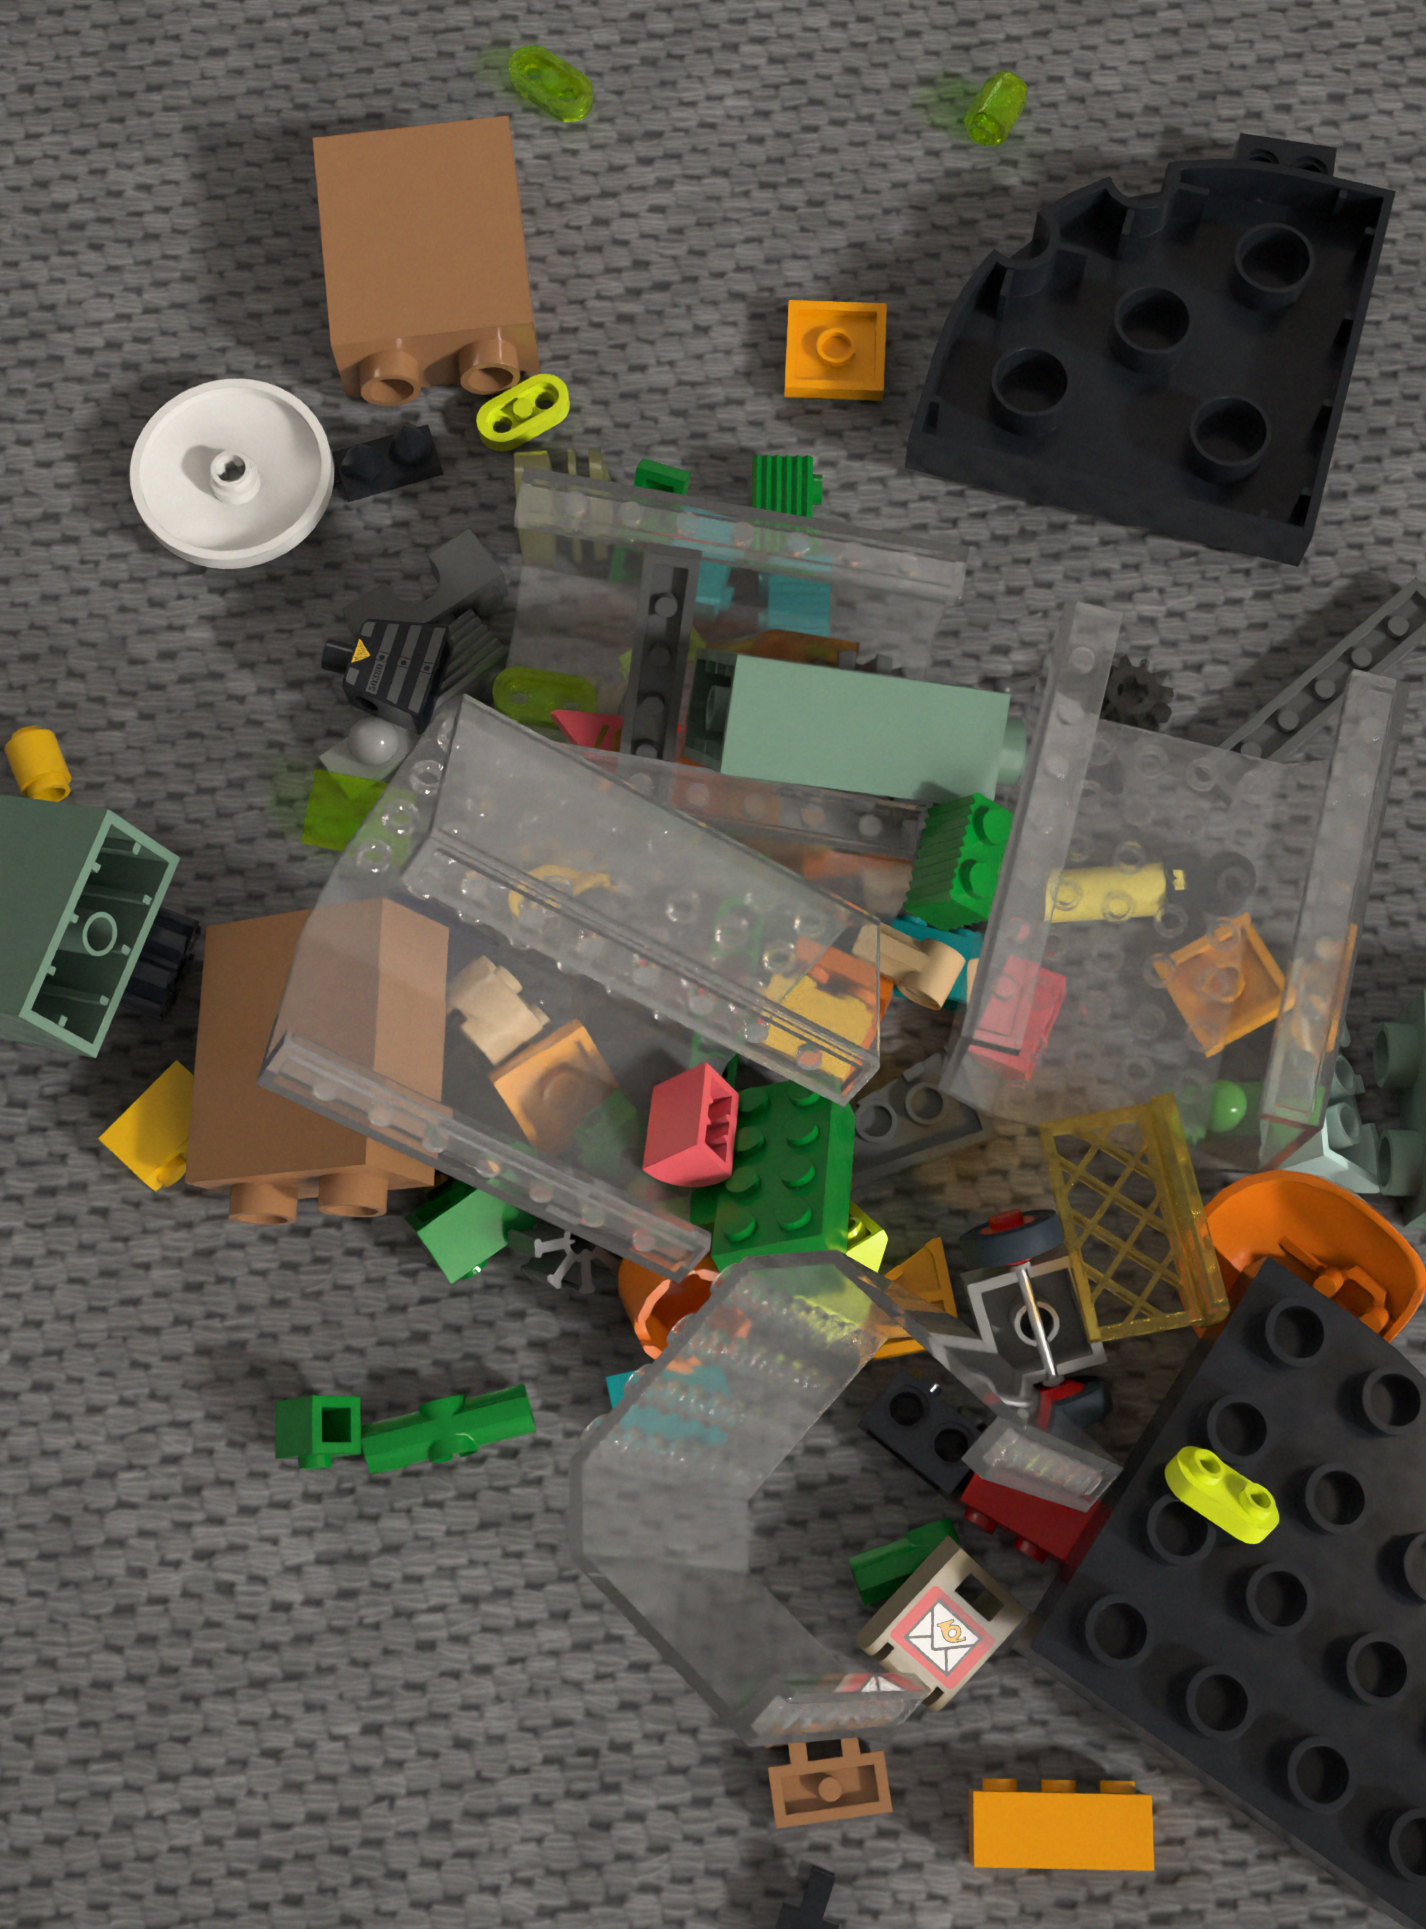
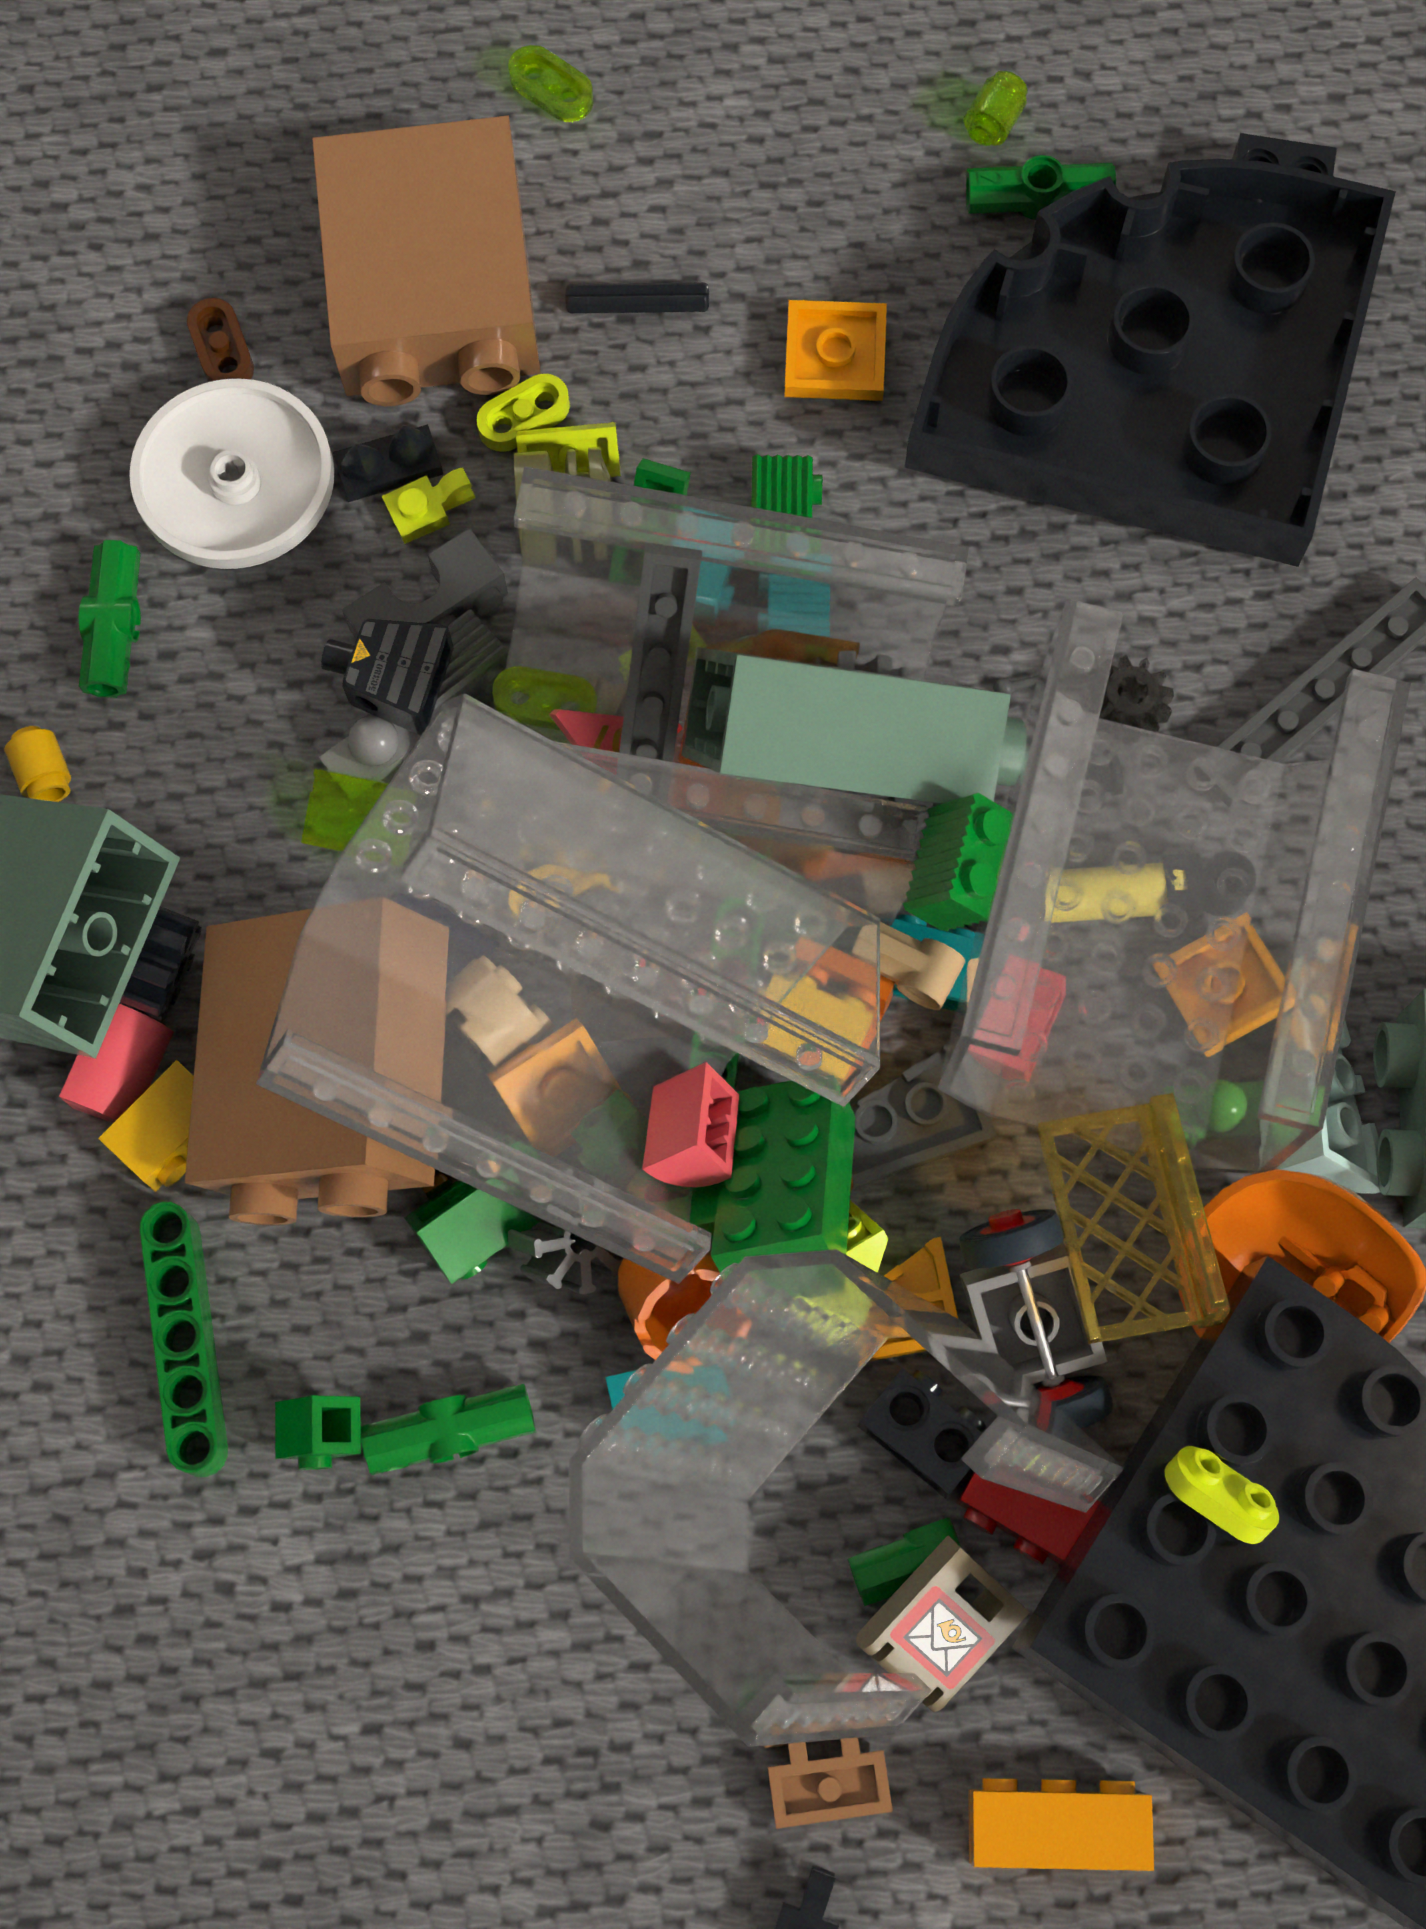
none -> coral brick [59,1004,174,1123]
none -> green piece [78,540,141,698]
none -> green beam [140,1202,228,1477]
none -> reddish brown plate [187,298,254,382]
none -> neon yellow plate [382,467,476,544]
none -> neon yellow plate [516,422,621,477]
none -> black axle [565,282,709,314]
none -> green piece [966,155,1116,220]

